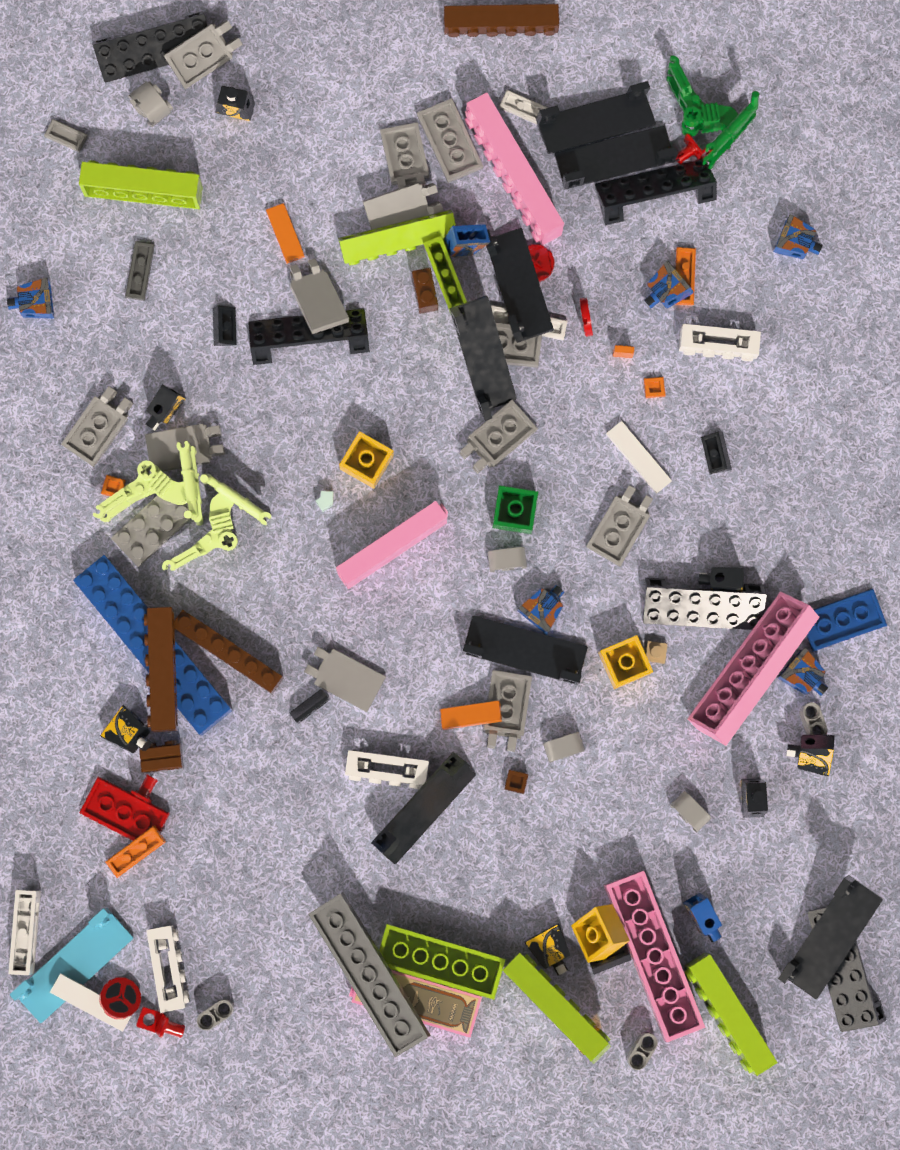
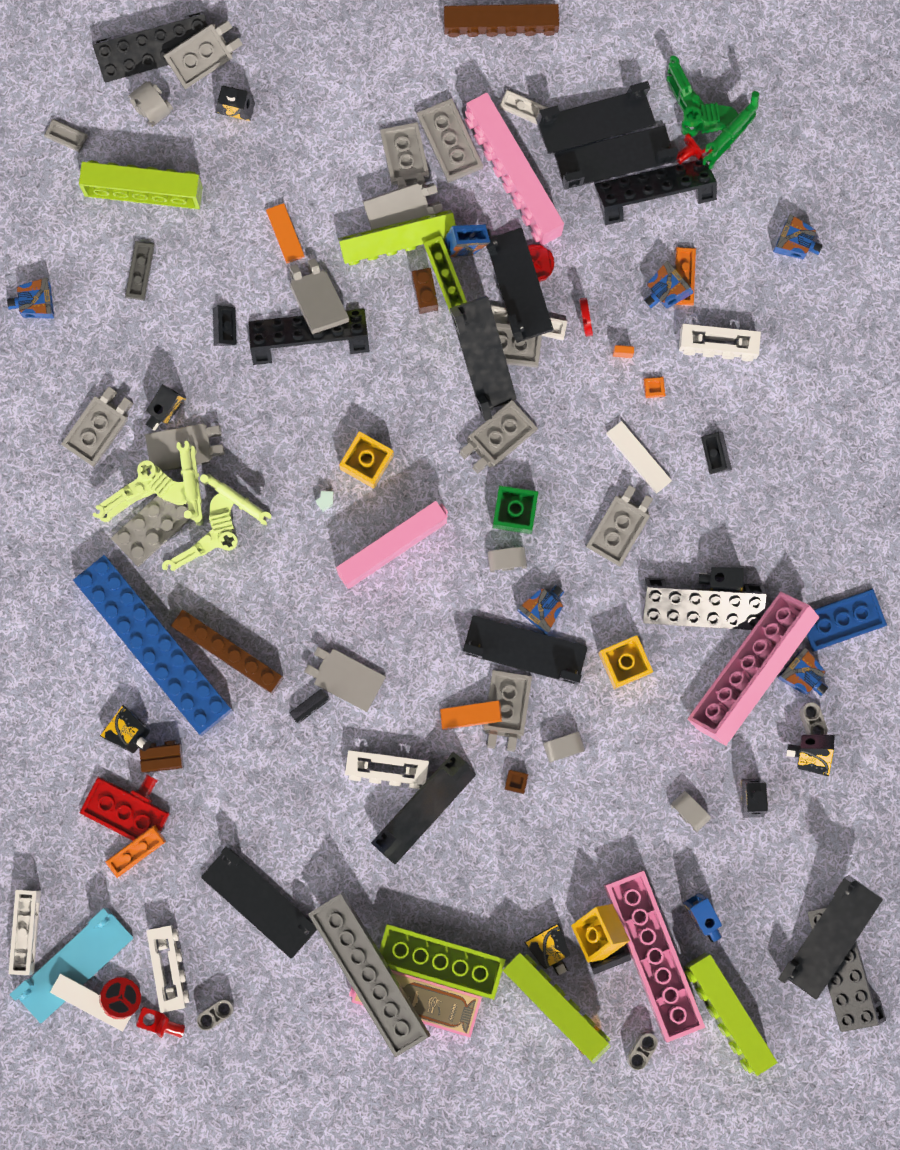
orange tile [101,475,126,496] -> none
reddish brown brick [144,607,178,732] -> none
tan plate [646,641,667,664] -> none
none -> black bracket [201,846,317,958]

